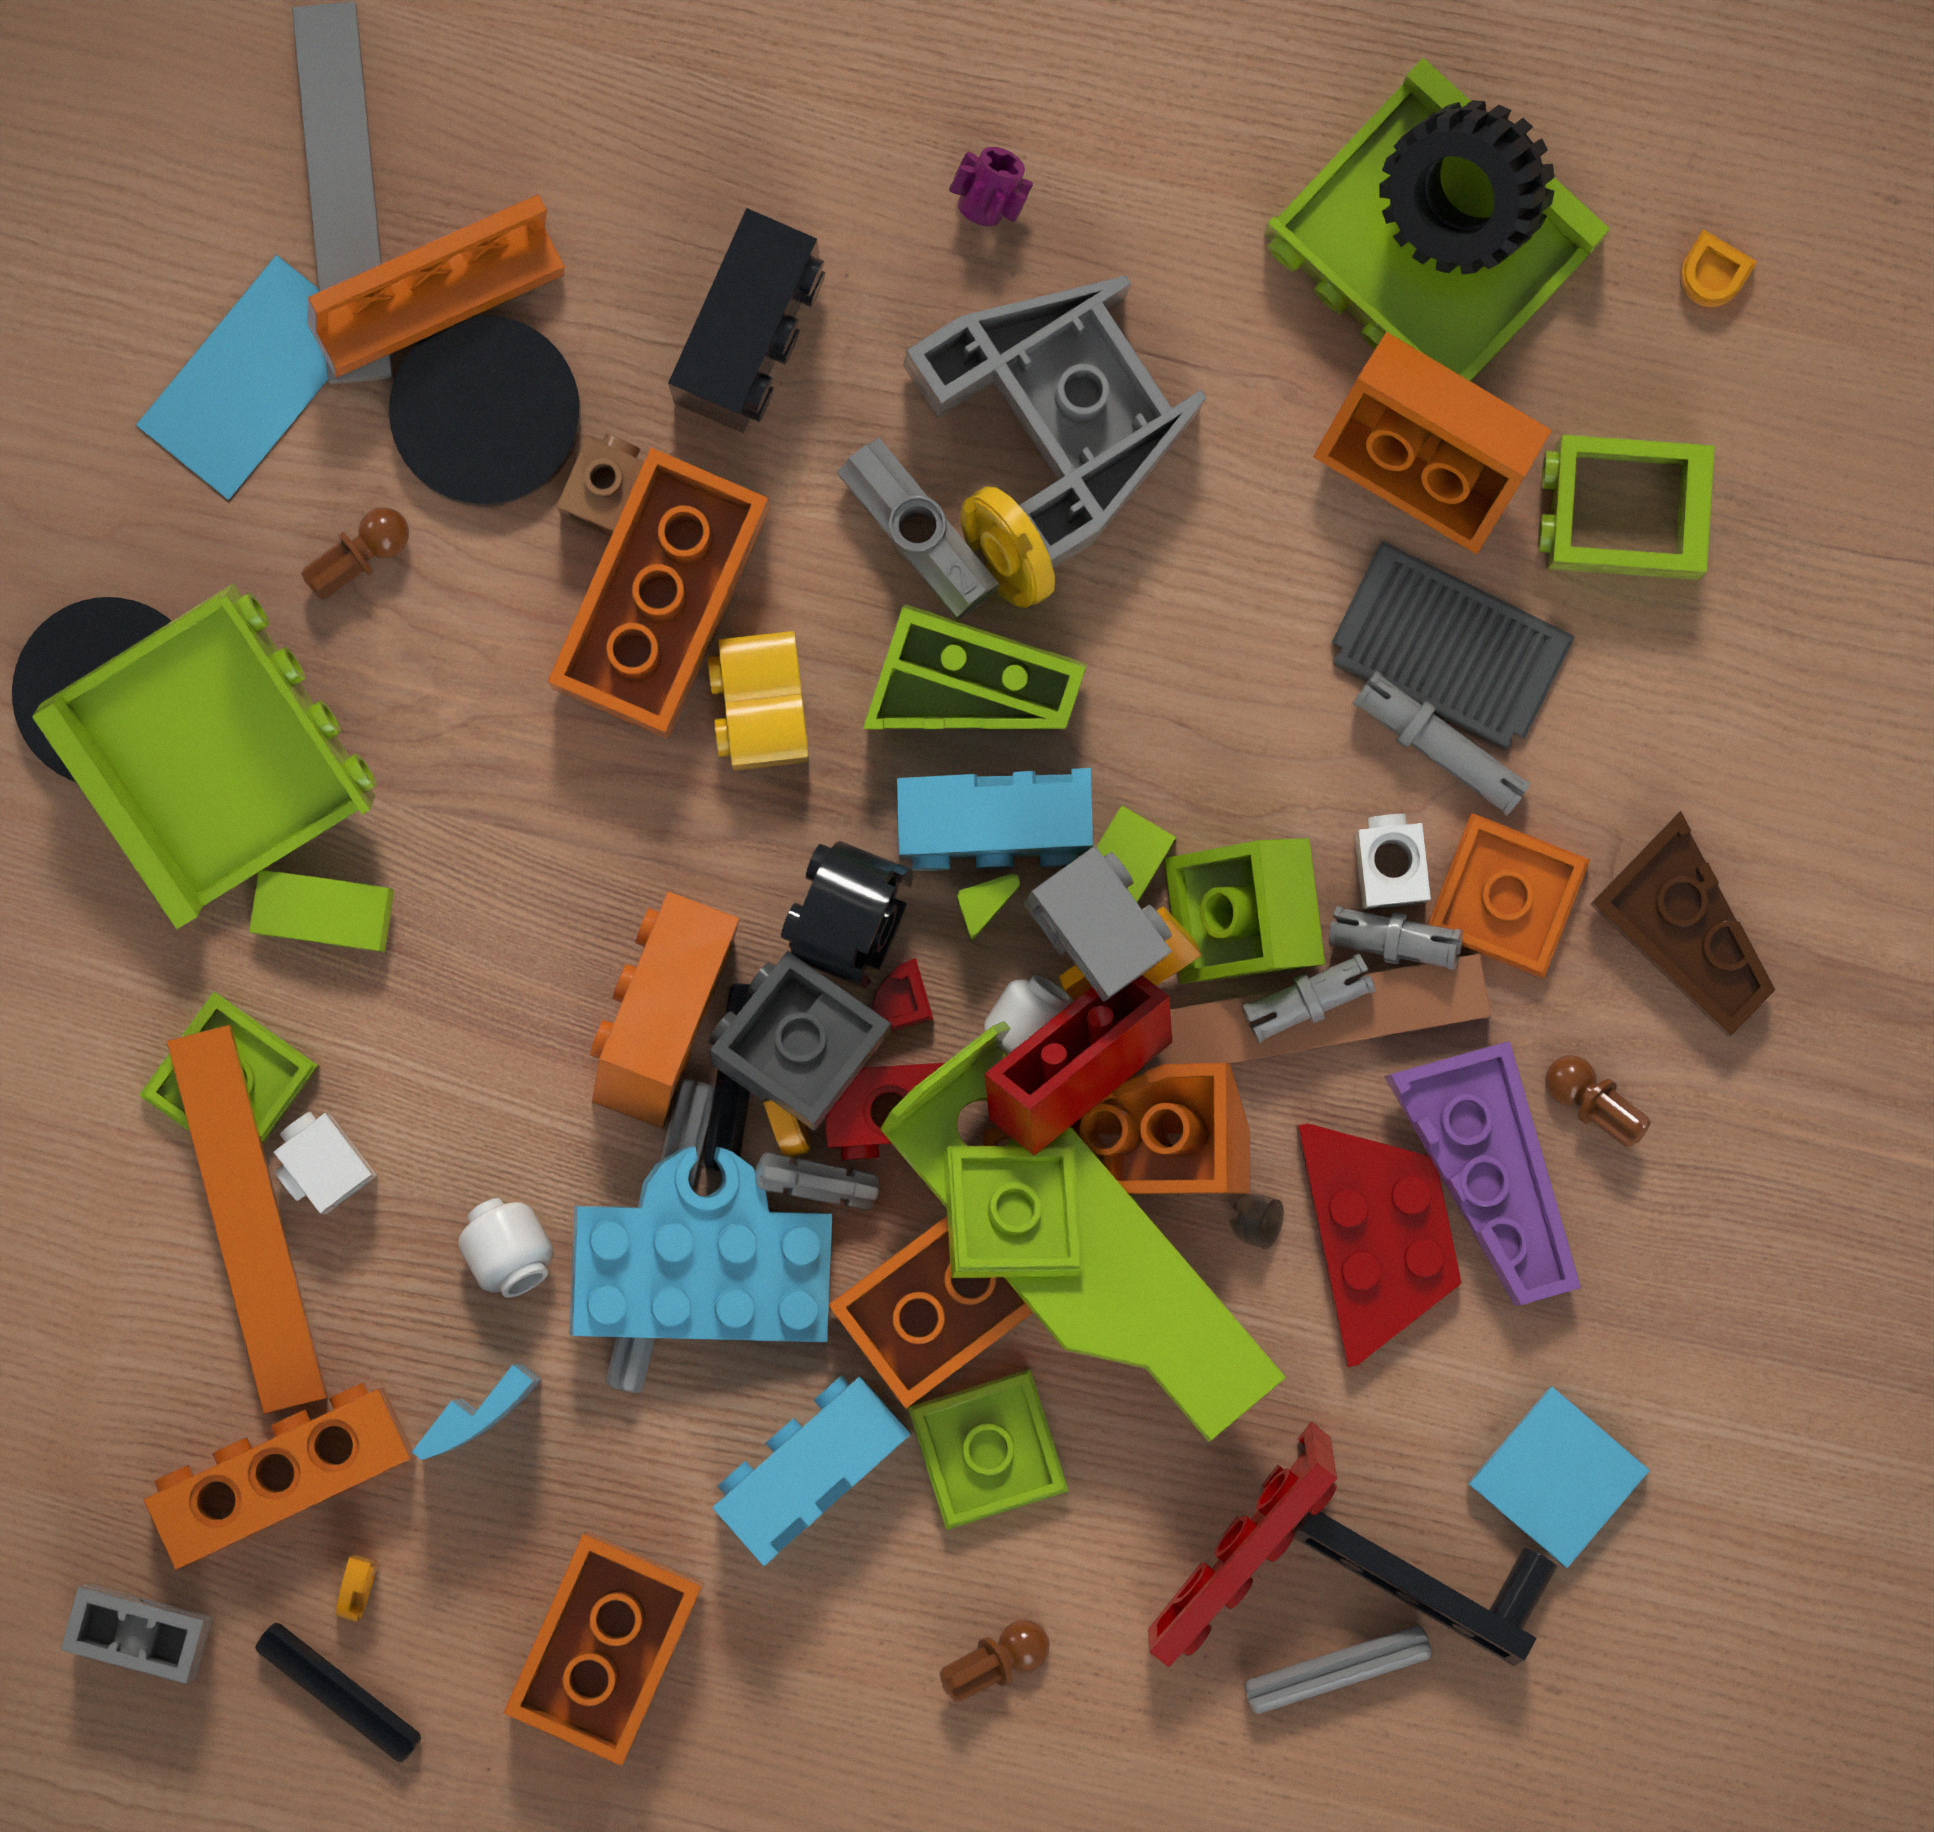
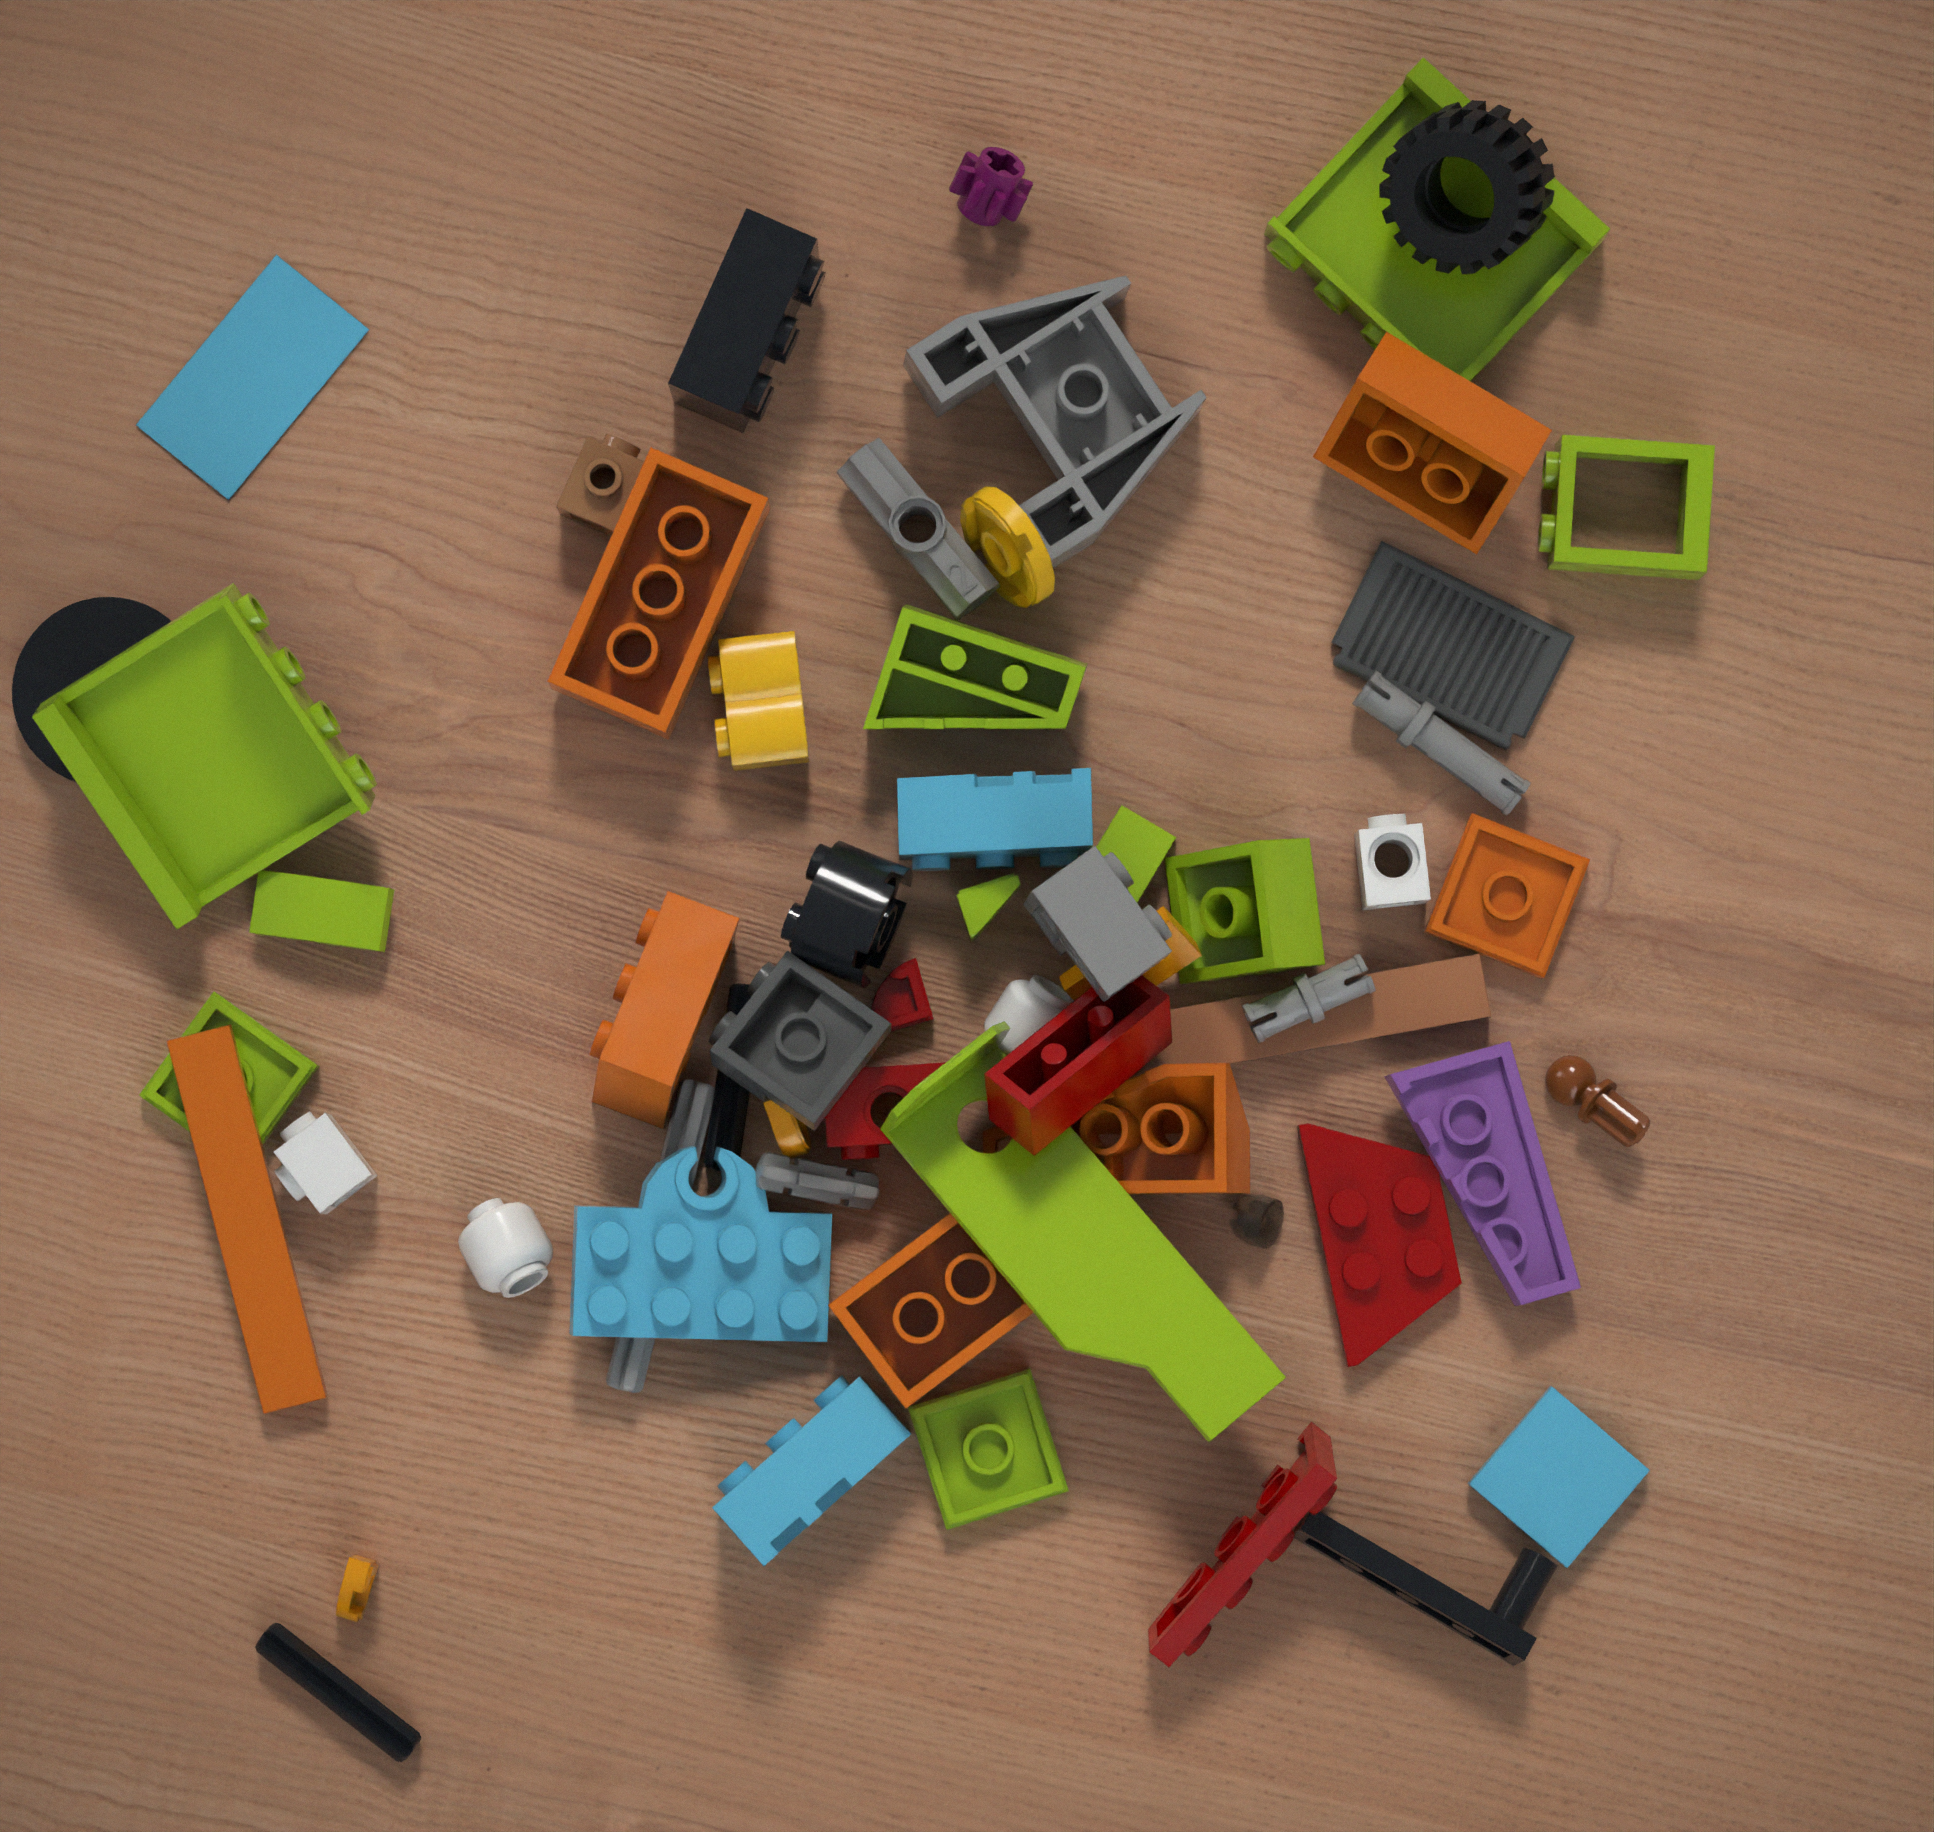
light grey brick [61,1583,213,1684] -> none
orange brick [143,1382,416,1570] -> none
light grey tile [292,1,393,384] -> none
dark orange axle [301,507,409,600] -> none
orange fence [308,194,565,378] -> none
black tile [389,315,581,507] -> none
medium azure slope [412,1364,542,1460] -> none
orange brick [503,1531,704,1766] -> none
dark orange axle [939,1620,1050,1702] -> none
lime tile [943,1145,1084,1278] -> none
light grey axle [1244,1626,1432,1714] -> none
light grey pin [1329,906,1463,970] -> none
reddish brown wing [1590,811,1775,1037] -> none
light orange tile [1680,229,1757,307] -> none

